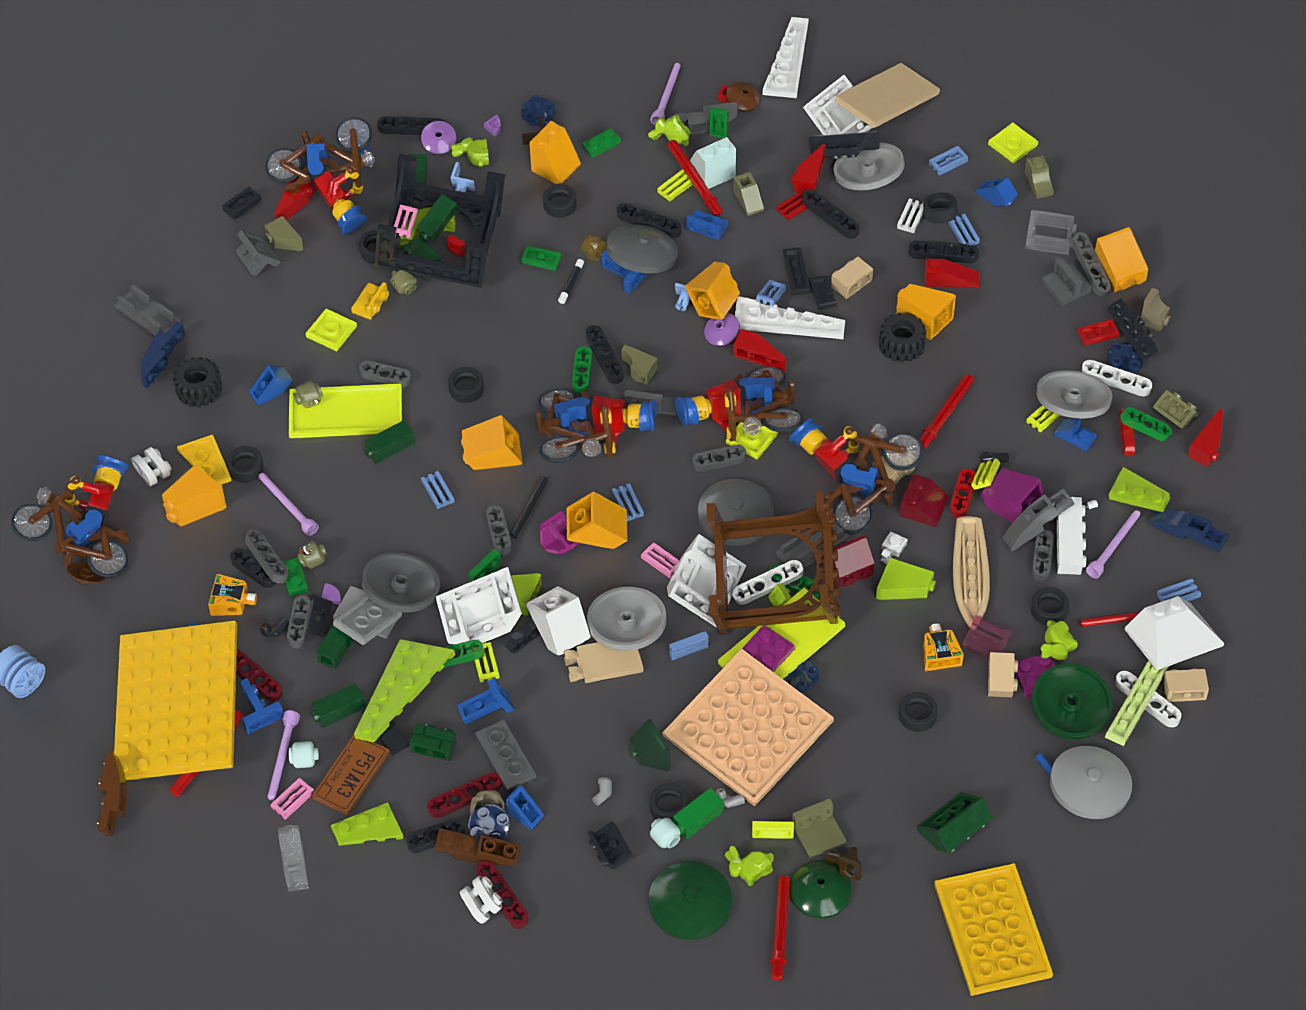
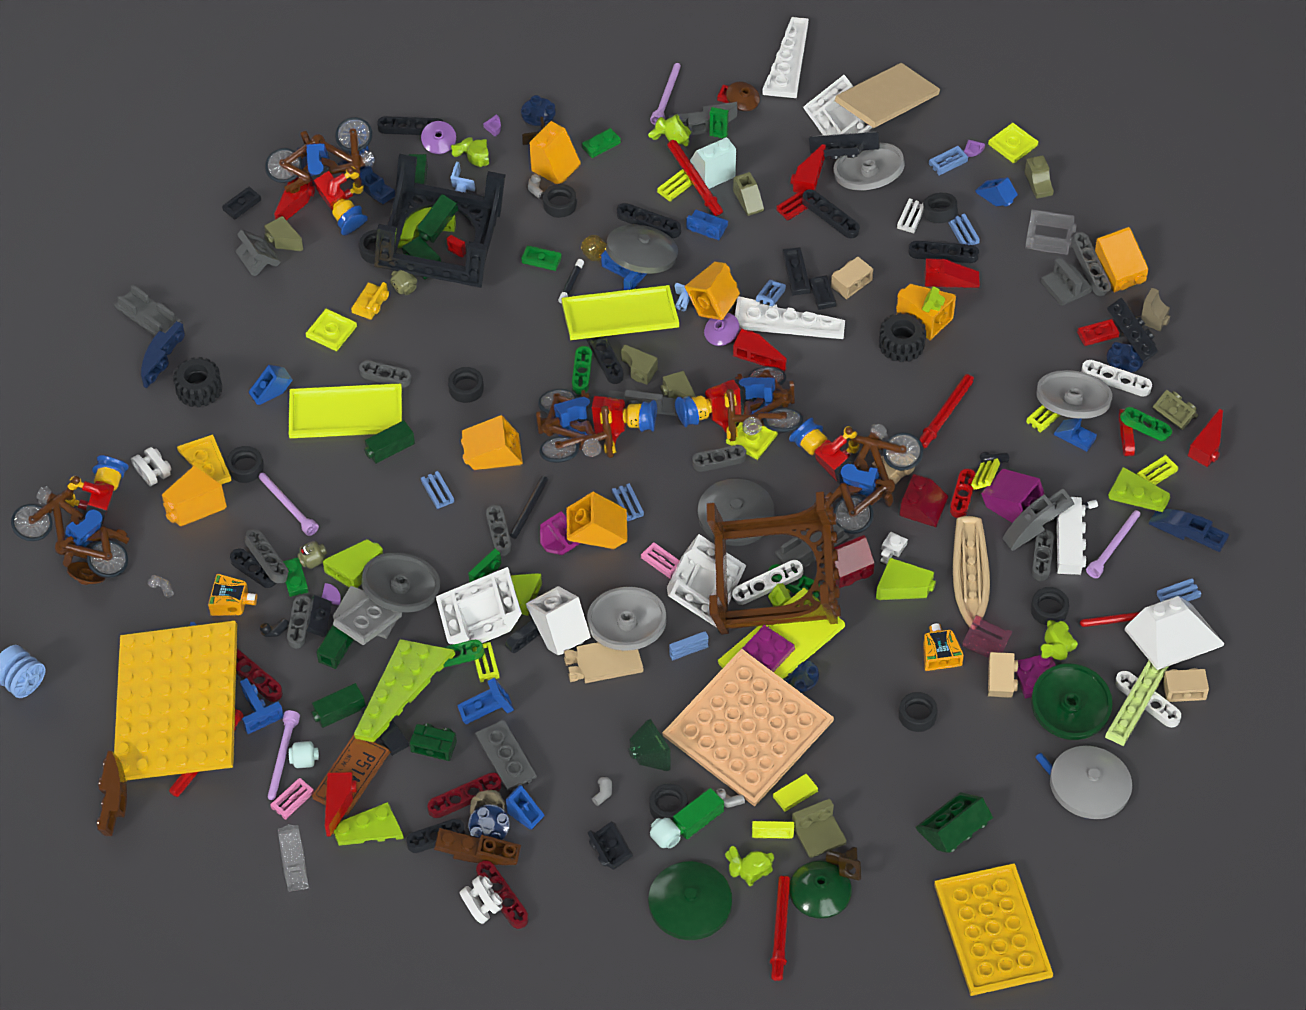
olive head [294,381,323,408] -> none
bright pink tile [394,205,418,239] -> none
none -> clear arm [148,575,174,598]
none -> lime slope [323,539,383,588]
none -> red slope [325,772,357,837]
none -> dark blue slope [338,160,395,205]
none -> light grey arm [528,174,544,199]
none -> neon yellow tile [561,285,679,340]
none -> olive arch [660,371,696,398]
none -> neon yellow tile [773,774,818,812]
none -> lime tile [922,286,945,312]
none -> medium lavender tile [964,140,985,157]
none -> neon yellow tile [1137,455,1178,485]

